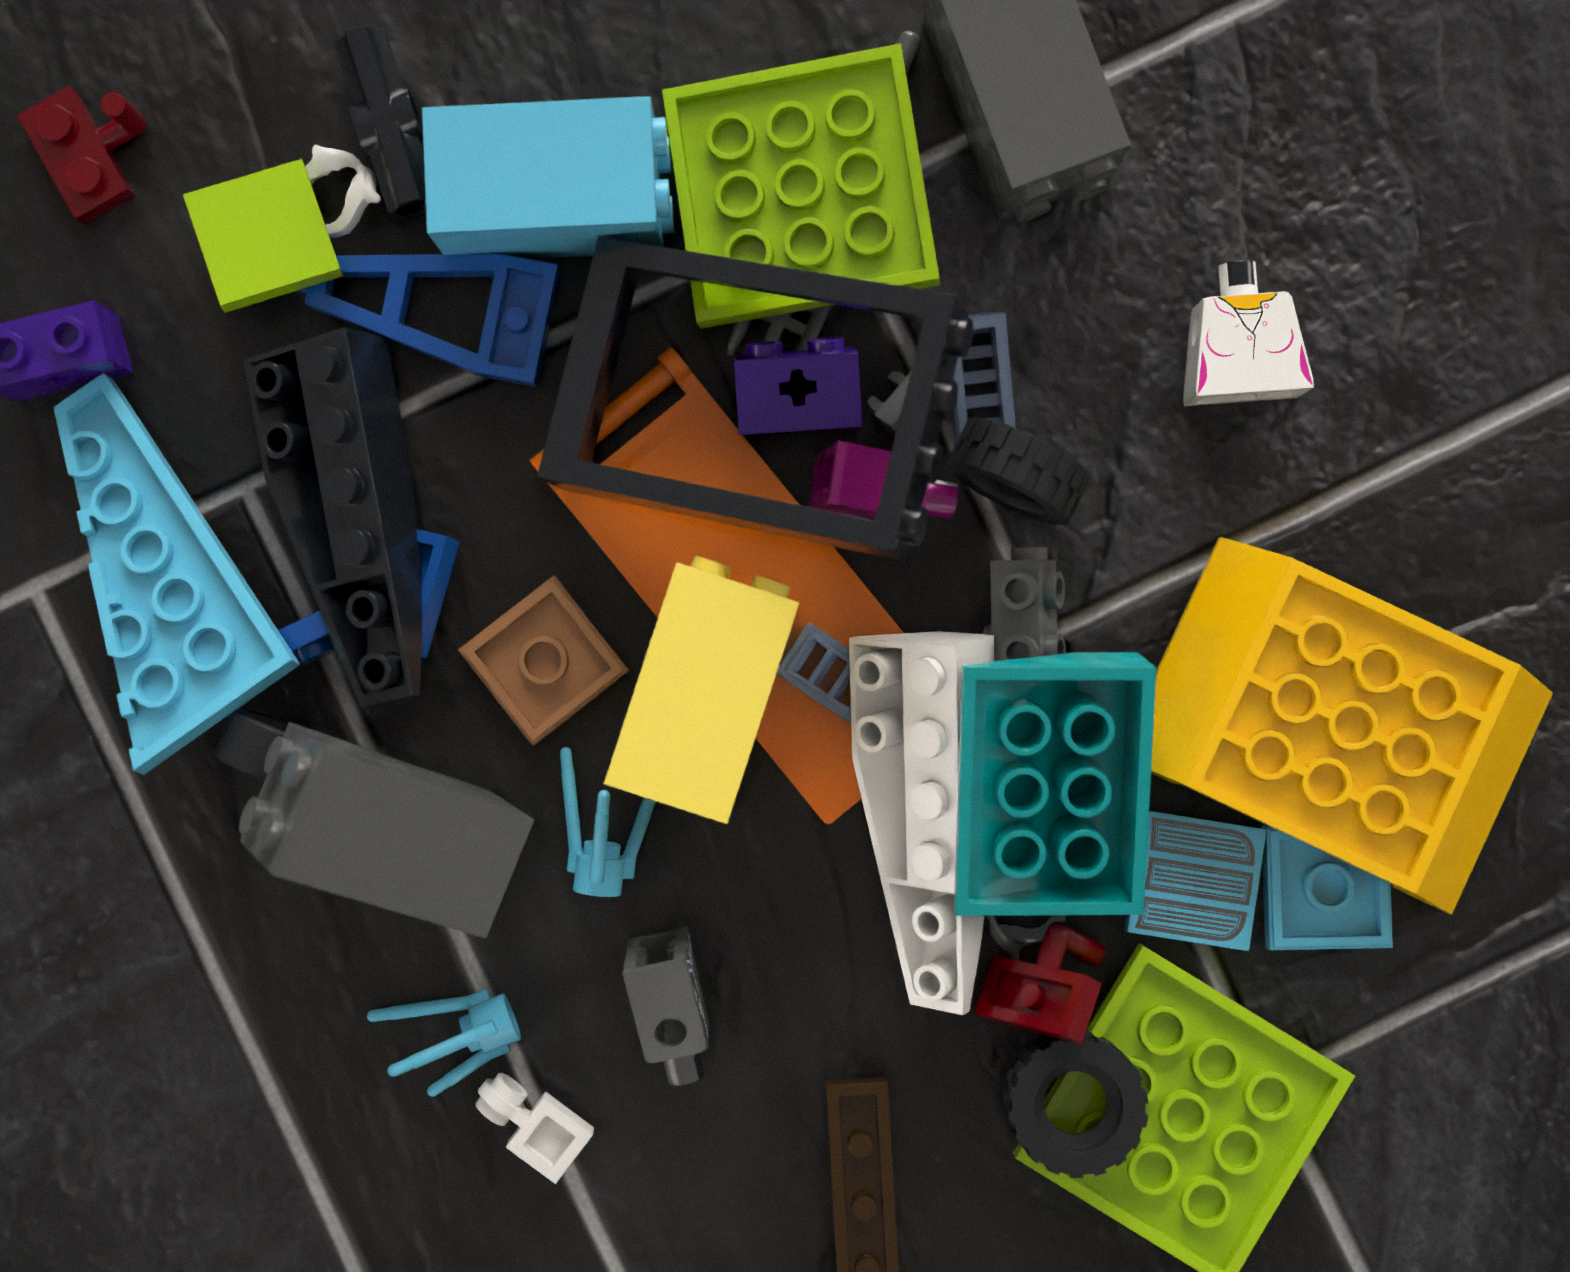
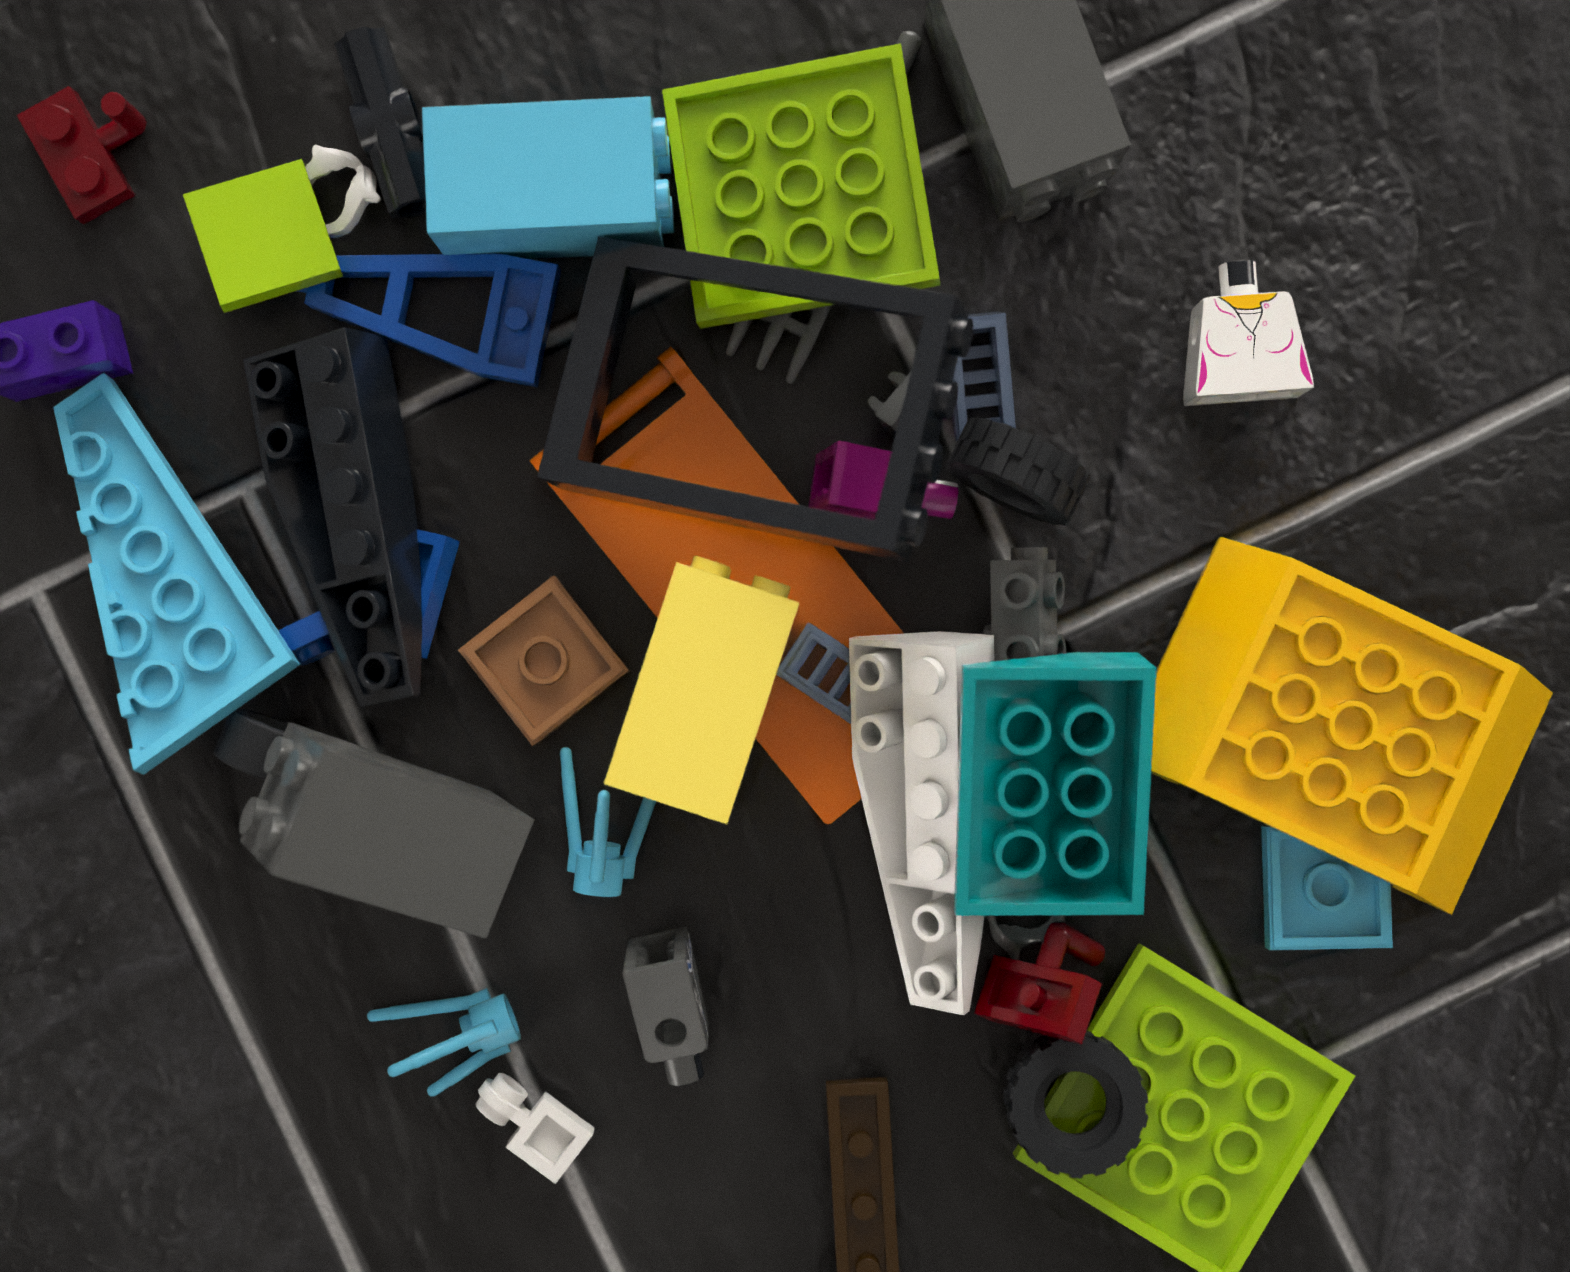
dark purple brick [734,337,862,435] -> none
tile [1124,811,1267,951] -> none

